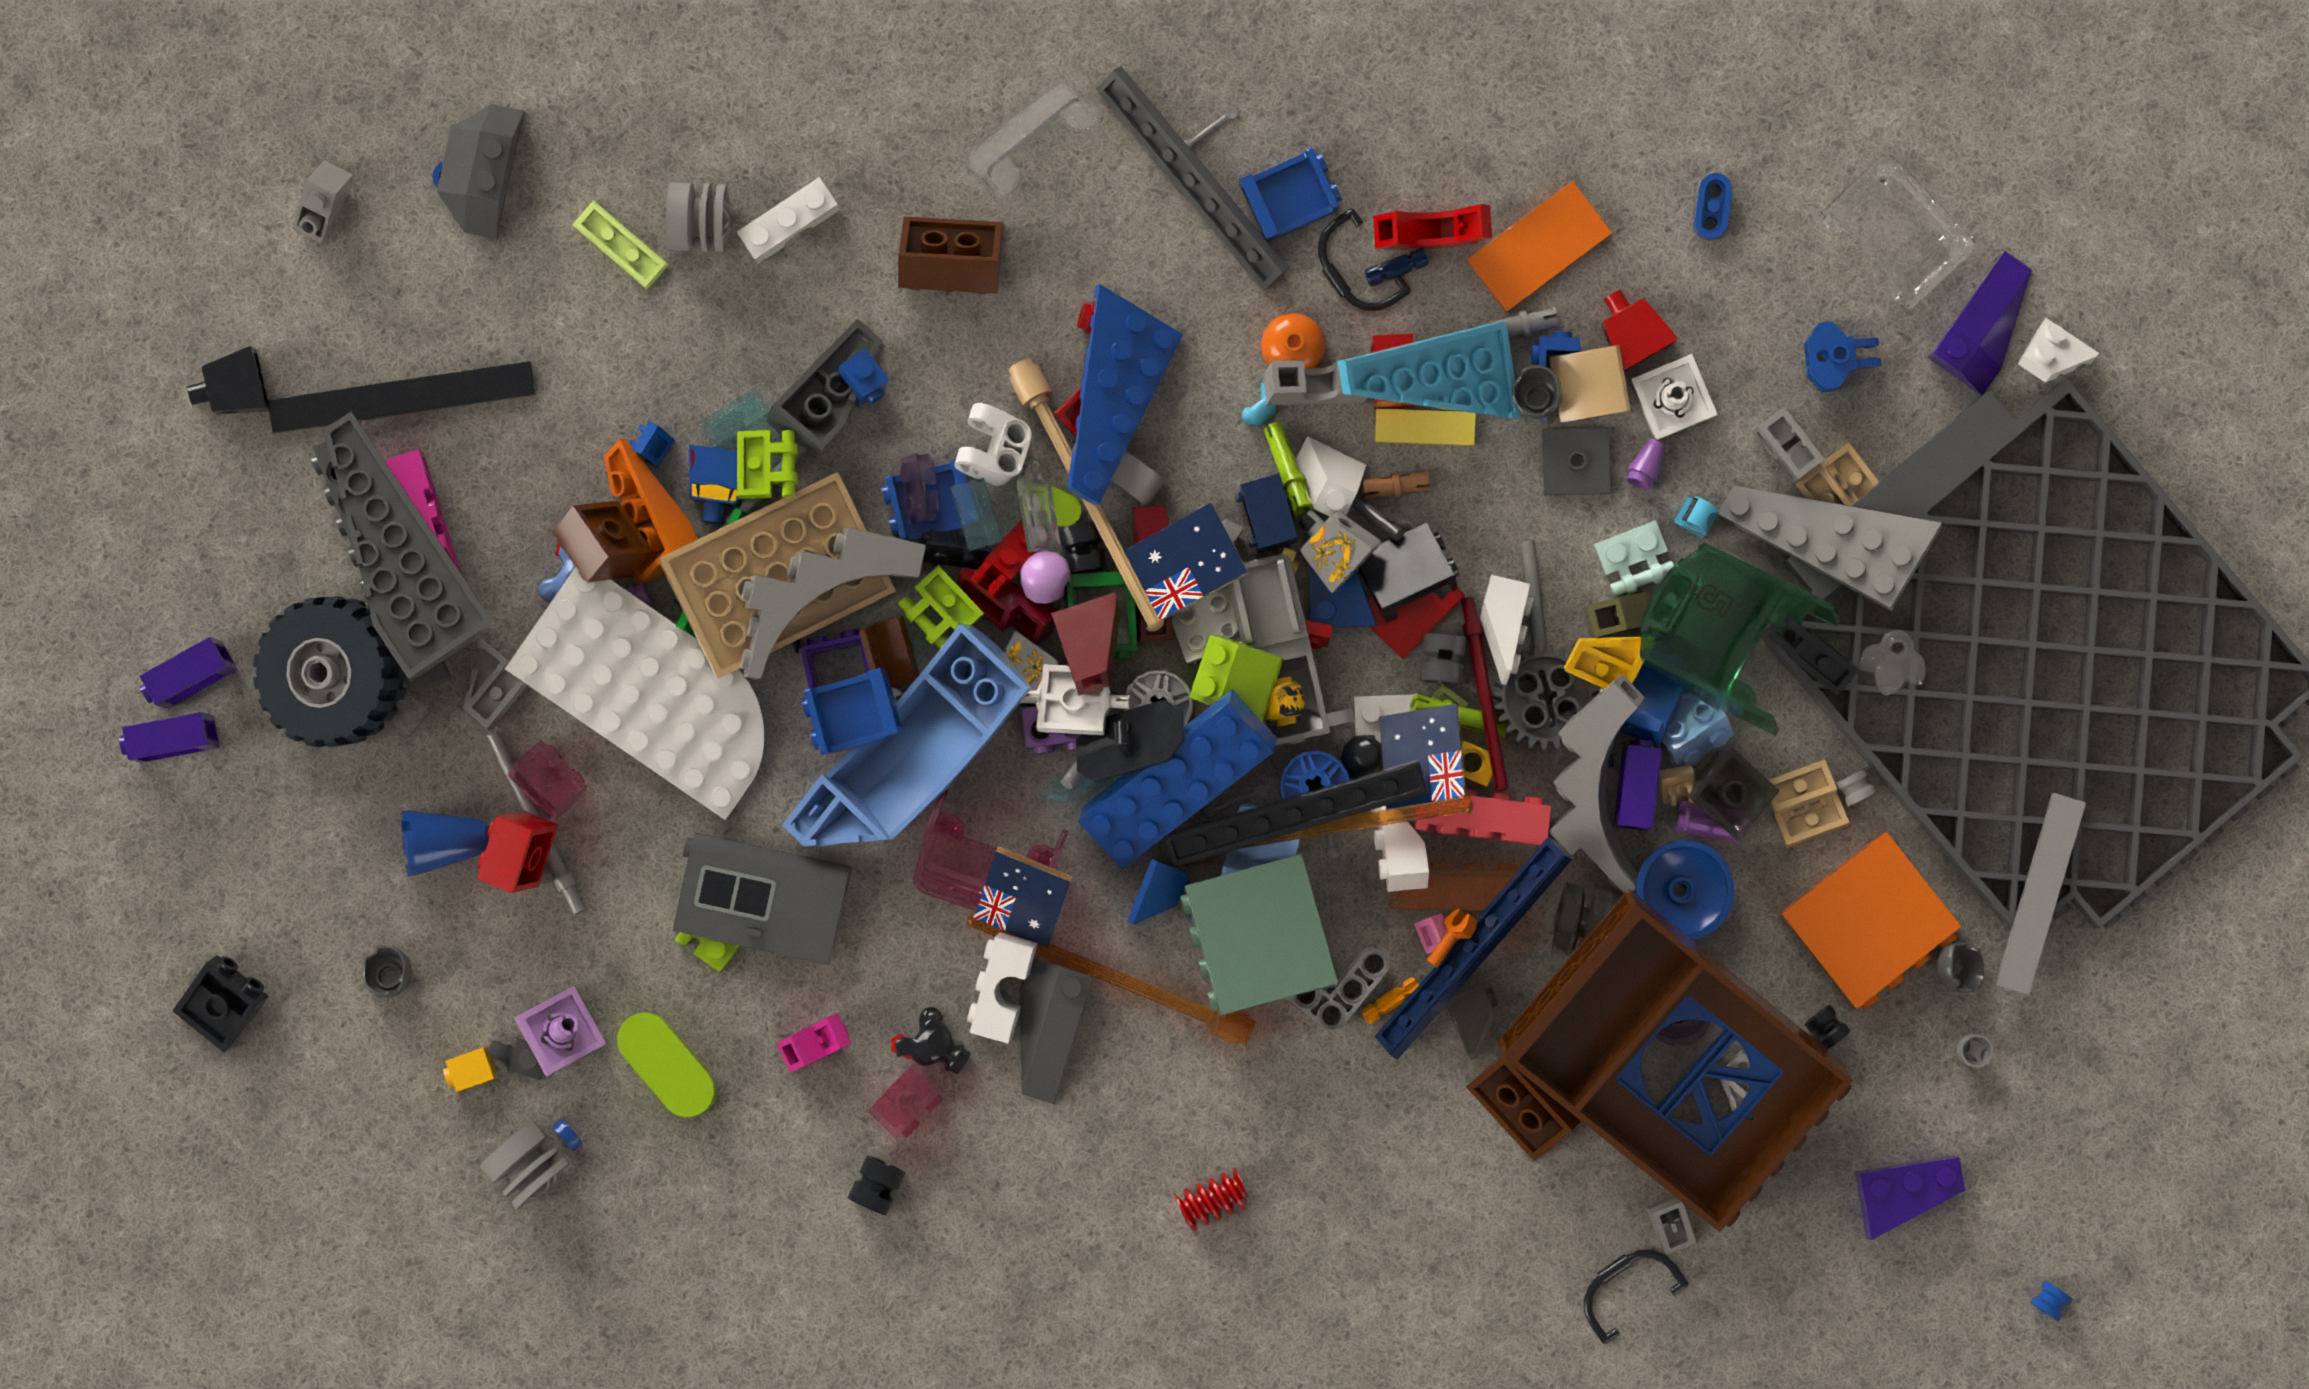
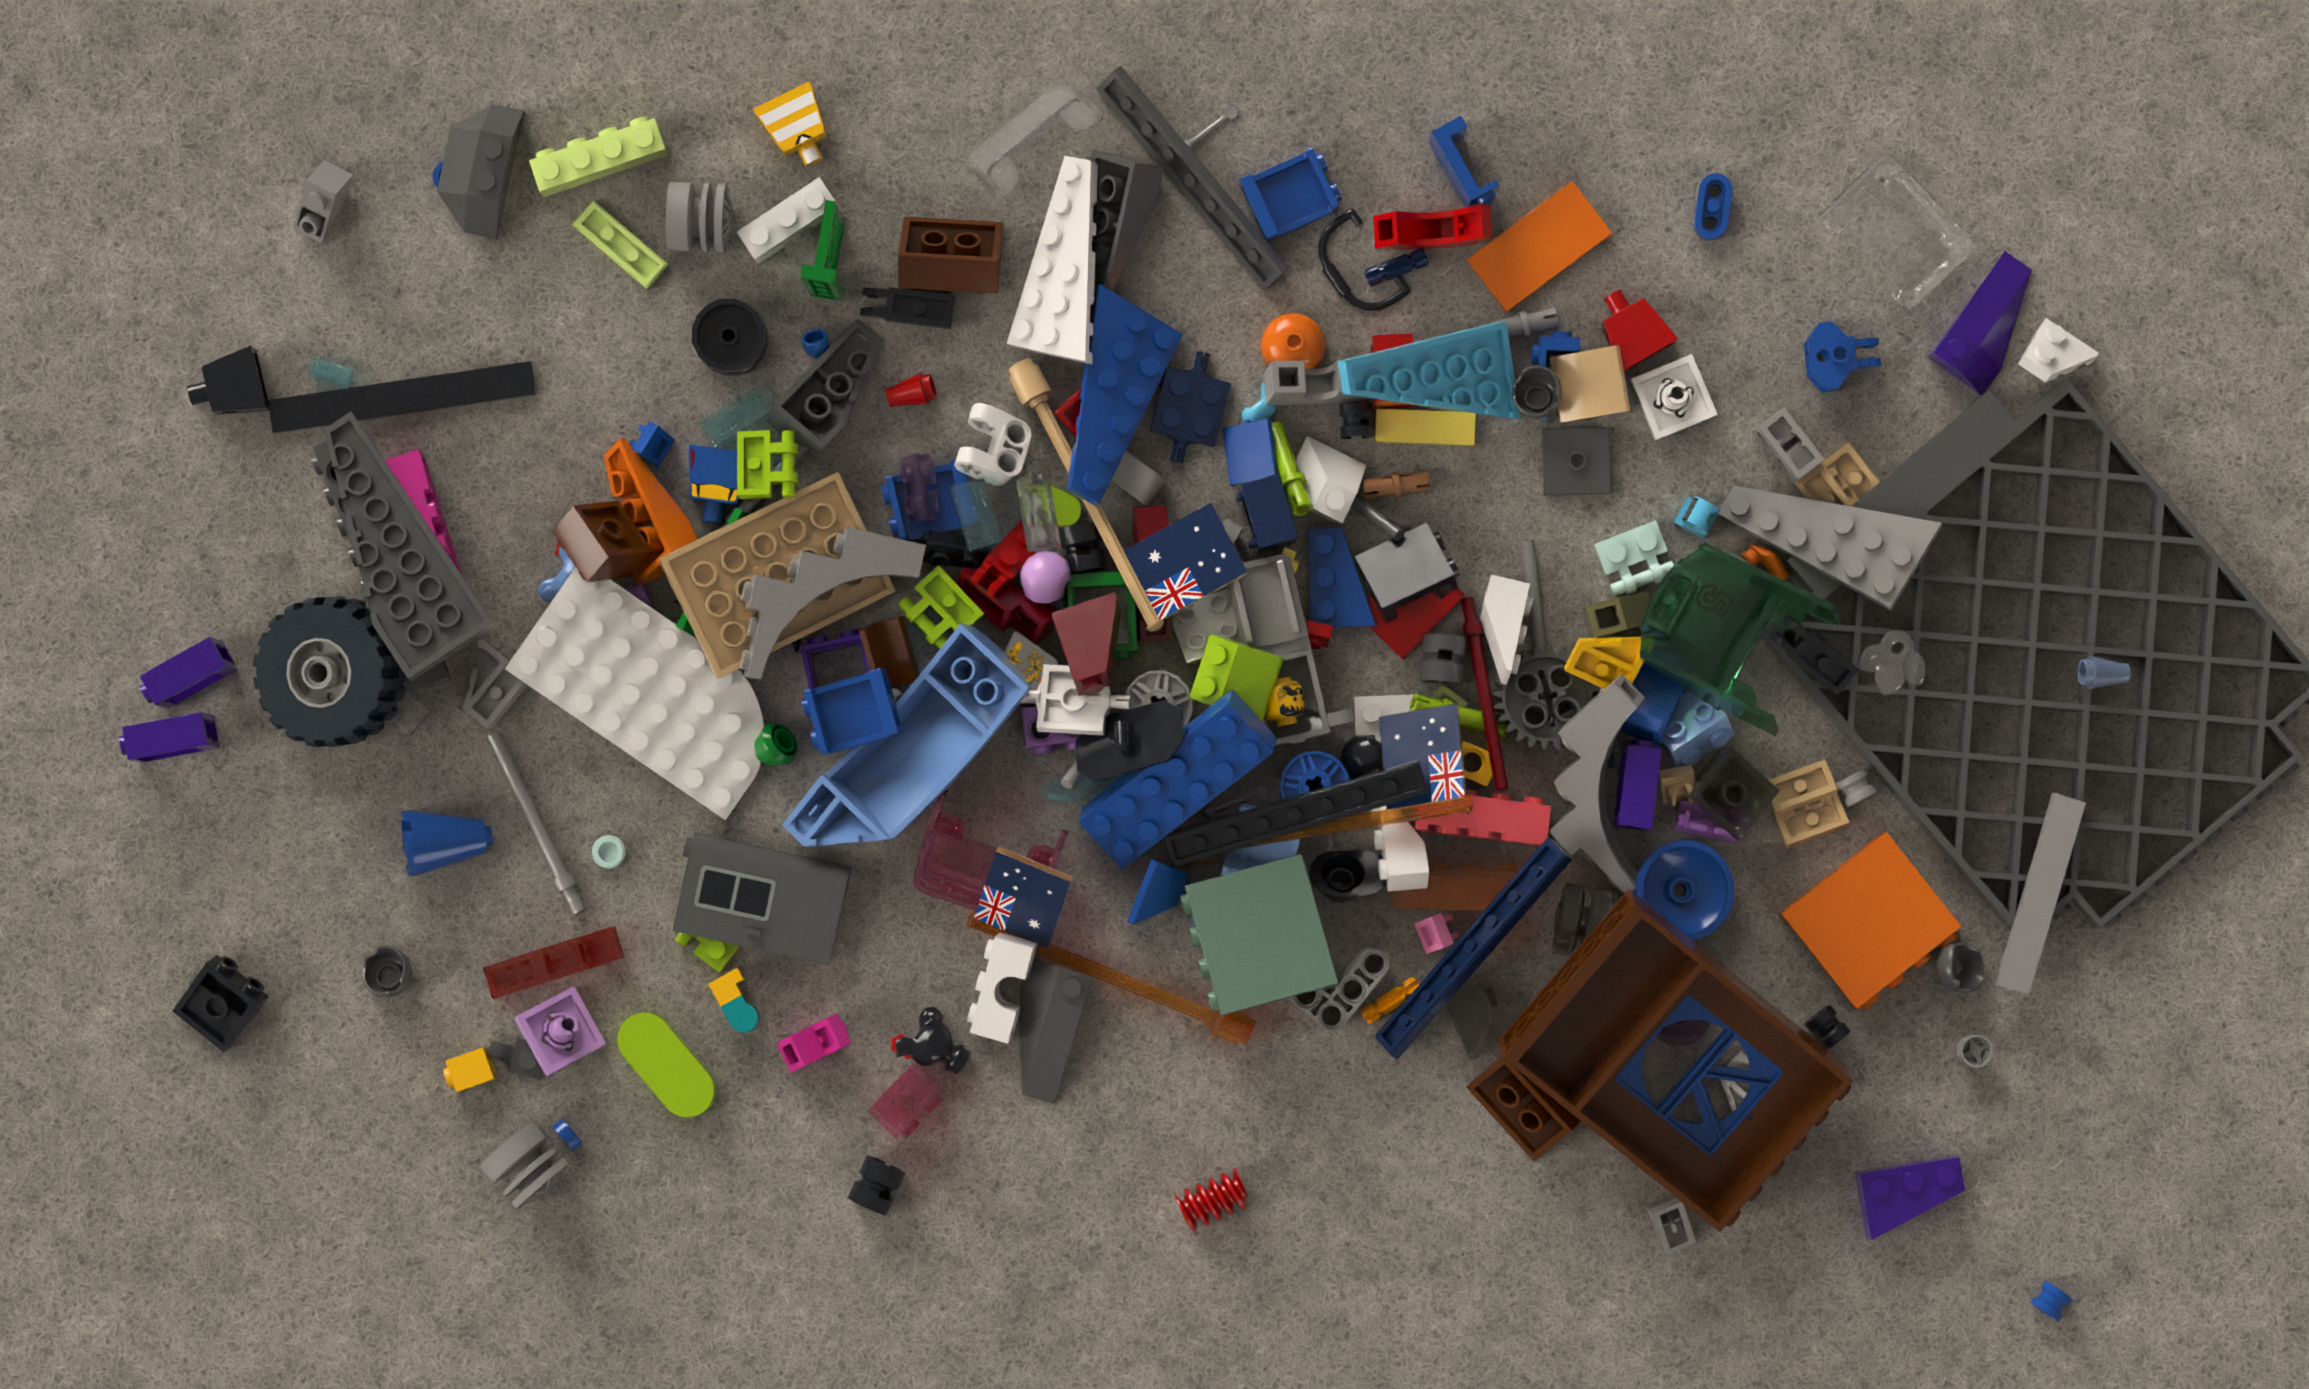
red brick [477,811,558,893] -> none
clear pink brick [507,740,587,822] -> none
blue bracket [837,349,889,408] -> none
light grey torso [1298,510,1382,593] -> none
orange bar [1426,908,1477,968] -> none
black piece [1584,1250,1688,1344] -> none
medium lavender cone [1626,439,1666,490] -> none
none -> clear light blue pin [309,356,353,388]
none -> clear red slope [483,926,625,999]
none -> yellowish green brick [529,116,669,197]
none -> light aqua tile [592,835,626,869]
none -> black wheel [692,299,768,376]
none -> leg [708,968,760,1032]
none -> torso [753,81,827,167]
none -> green cone [754,723,797,766]
none -> green fence [800,200,845,301]
none -> blue hinge [801,329,829,358]
none -> black hinge [860,287,955,329]
none -> red cone [886,372,937,407]
none -> white wing [1007,156,1098,365]
none -> dark grey wedge [1090,150,1164,292]
none -> dark blue plate [1150,351,1231,463]
none -> blue piece [1222,419,1278,485]
none -> black piece [1310,850,1386,903]
none -> black wheel [1339,402,1373,439]
none -> blue panel [1429,116,1500,207]
none -> orange arm [1742,544,1789,583]
none -> sand blue cone [2078,656,2131,689]

